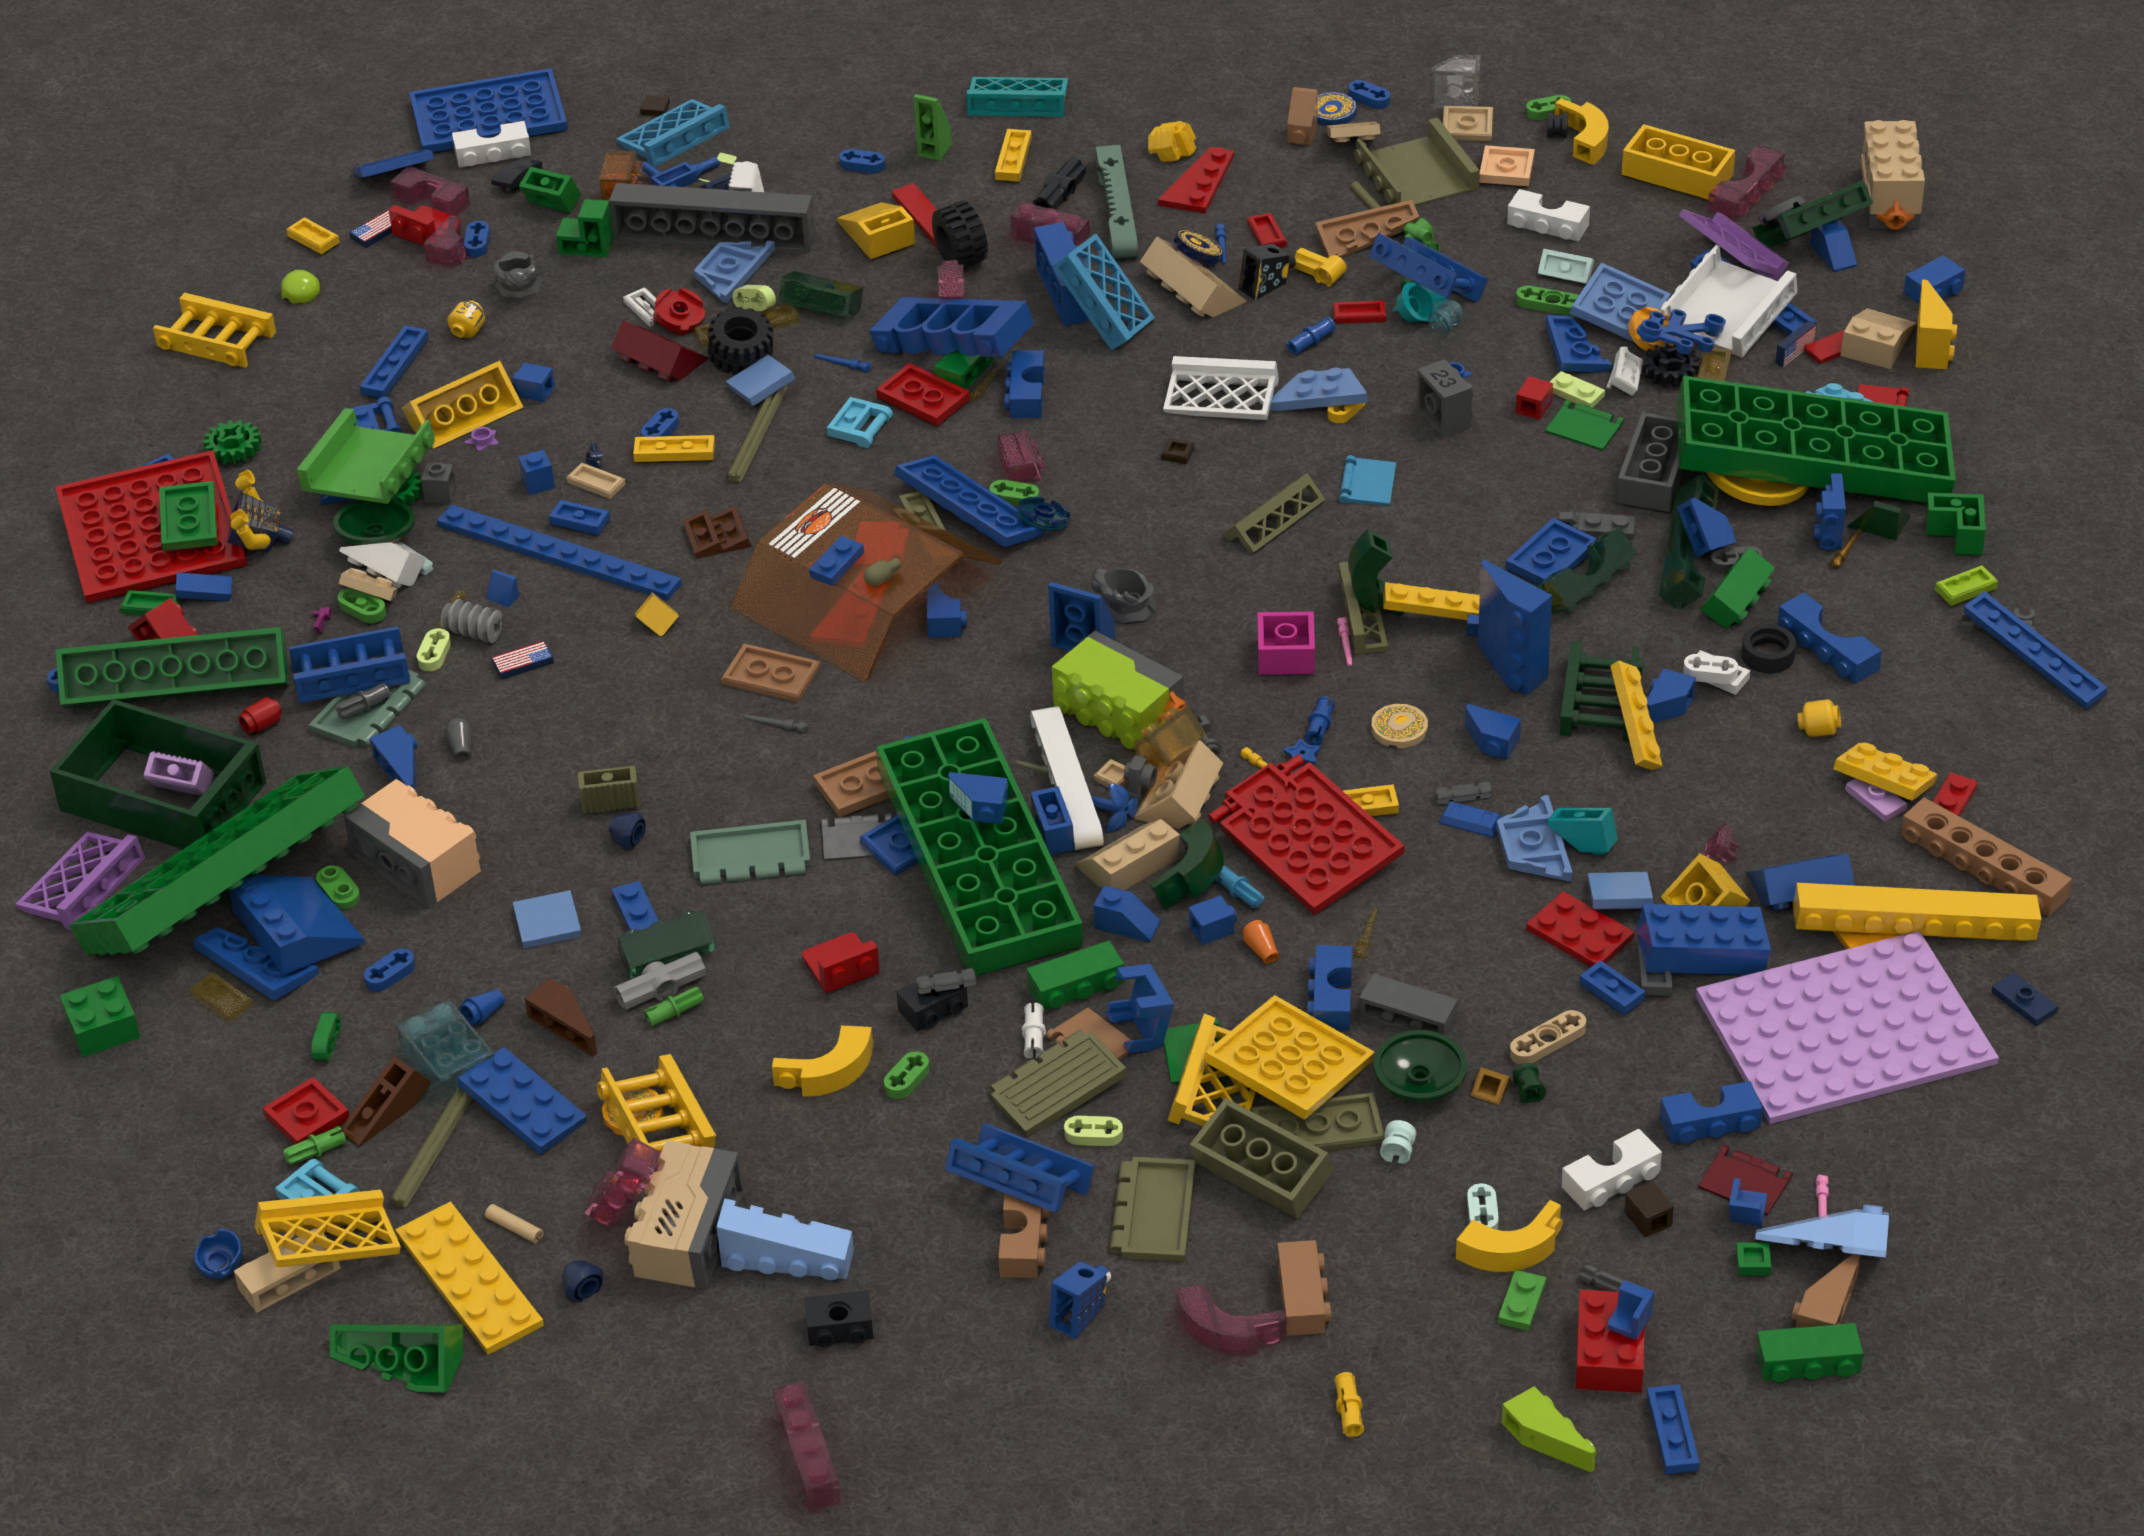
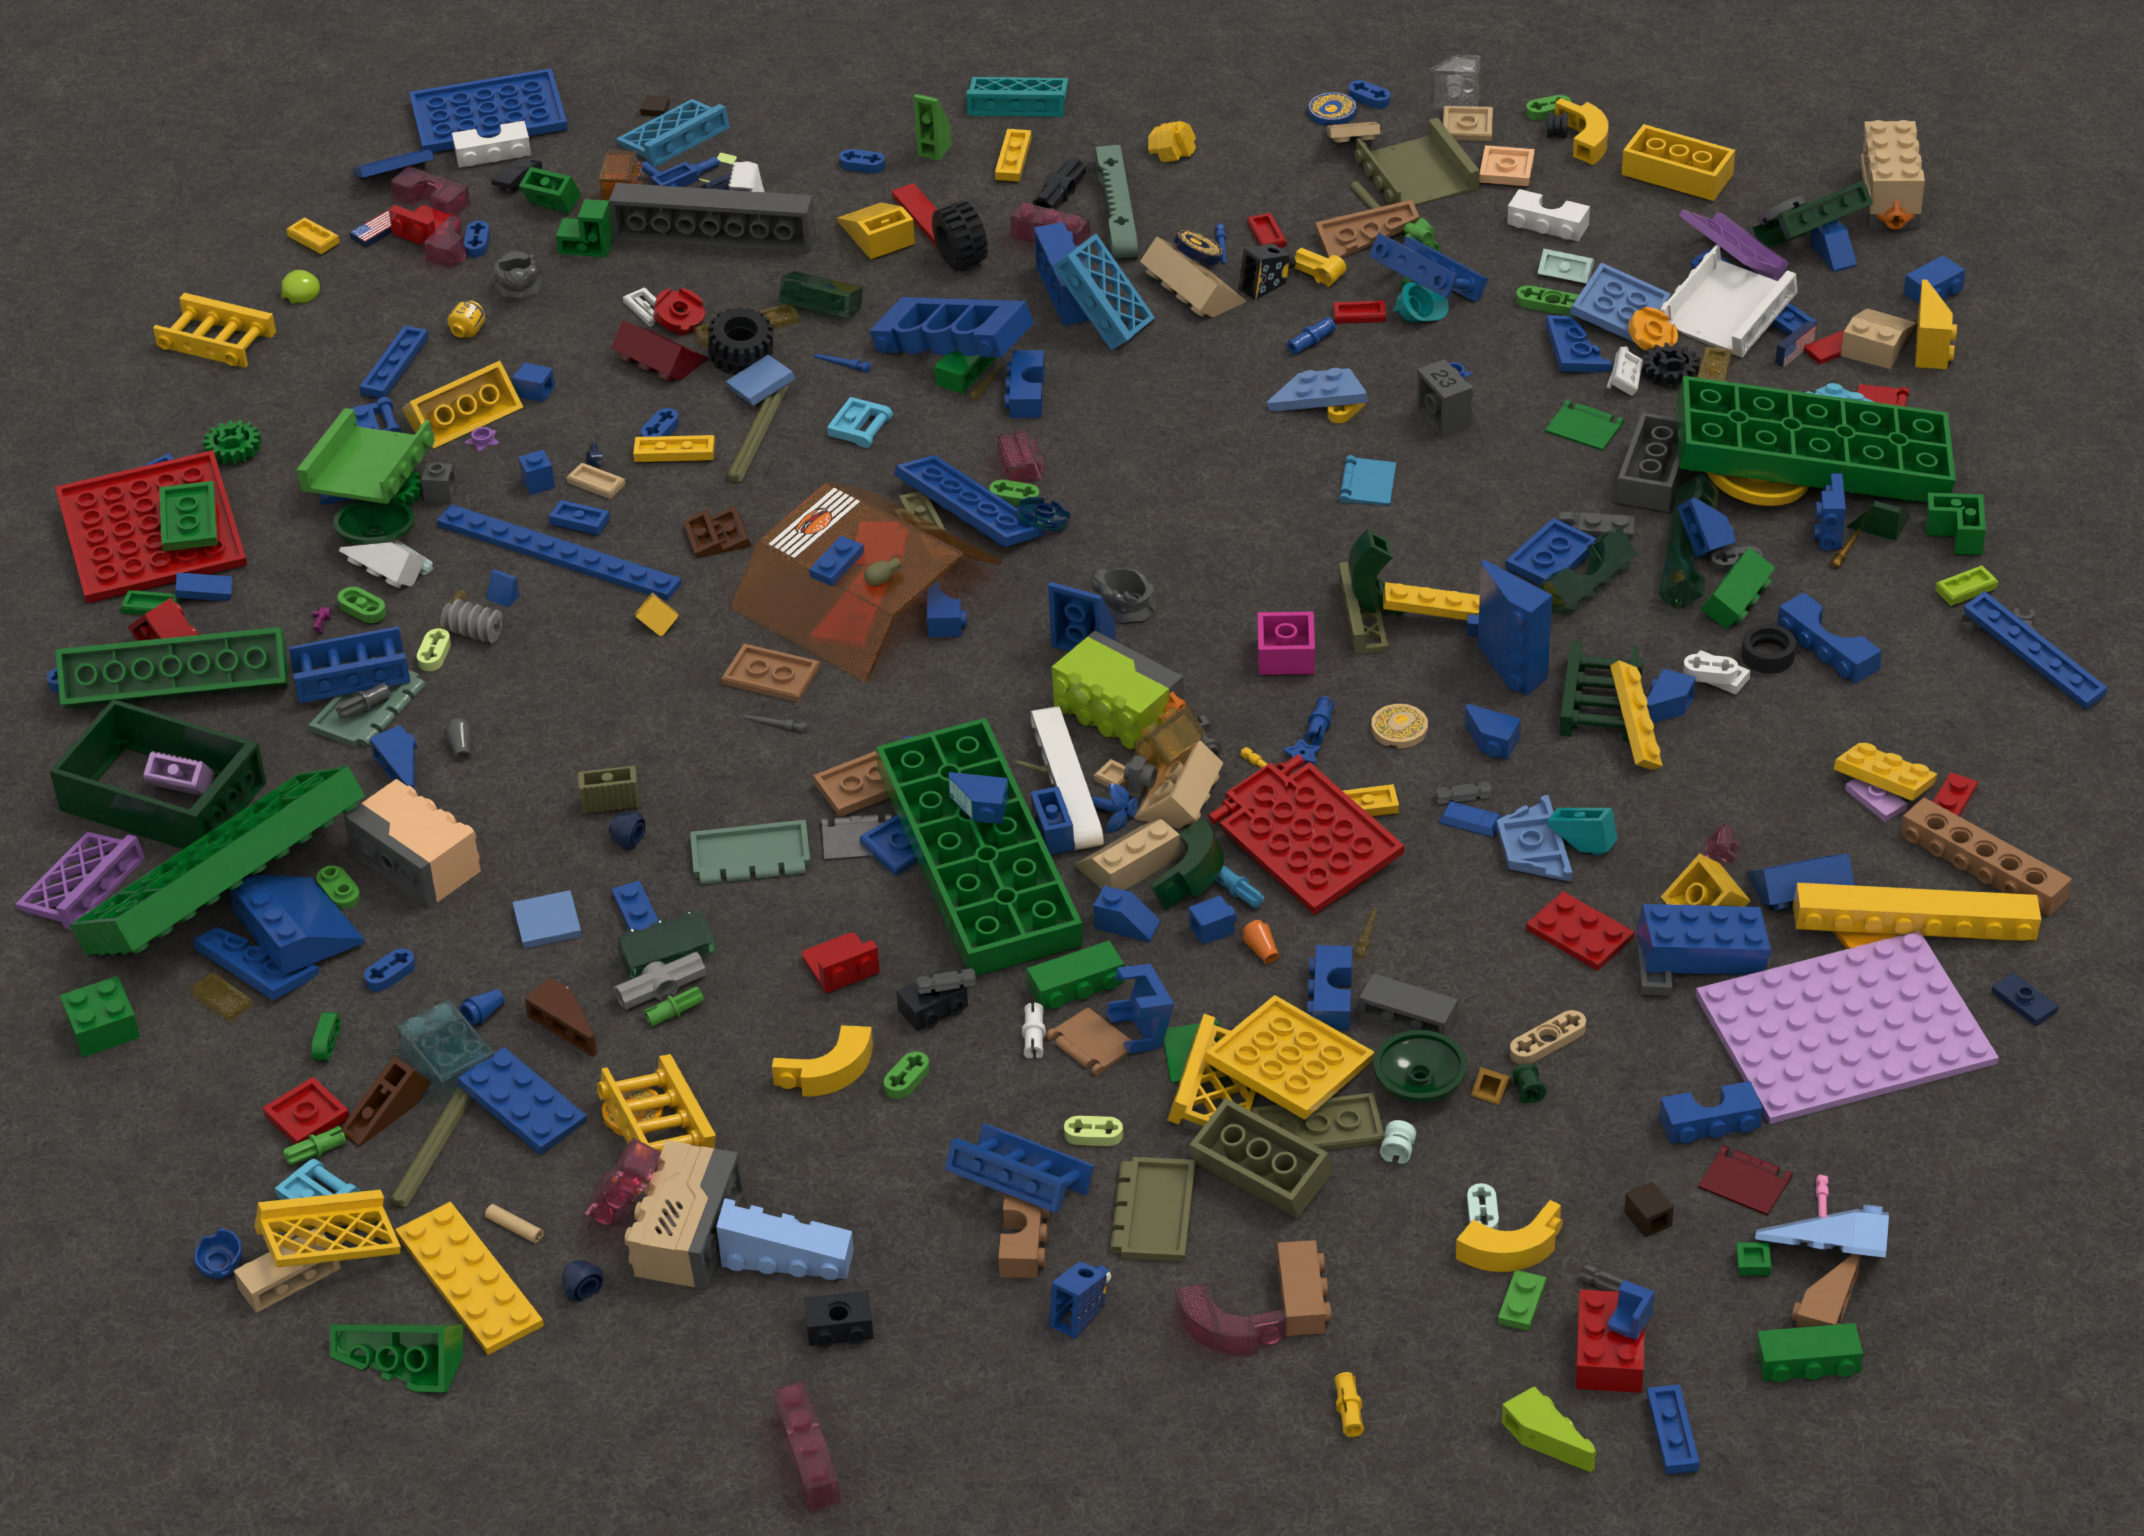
torso [227,470,293,552] -> none
red brick [238,697,282,735] -> none
tan wing [338,568,398,601] -> none
tile [491,640,554,680] -> none
medium blue wing [694,241,775,304] -> none
yellowish green beam [732,285,776,311] -> none
red plate [876,363,970,426] -> none
clear pink arch [937,260,966,299] -> none
olive hinge [990,1029,1128,1137] -> none
red wing [1158,147,1234,214] -> none
dark brown tile [1161,438,1195,464] -> none
white fence [1163,356,1279,420] -> none
olive fence [1222,473,1325,554] -> none
medium nougat slope [1287,87,1318,145] -> none
bright pink piece [1337,617,1352,666] -> none
clear light blue wheel [1428,300,1464,335] -> none
red brick [1516,376,1553,420] -> none
yellowish green plate [1550,371,1605,408] -> none
white arch [1561,1129,1662,1211] -> none
blue plate [1579,960,1646,1015] -> none
medium blue tile [1588,872,1653,910] -> none
blue plant [1637,309,1726,354] -> none
clear pink arch [1708,144,1786,221] -> none
blue panel [1729,1178,1768,1227] -> none
yellow head [1798,699,1841,738] -> none

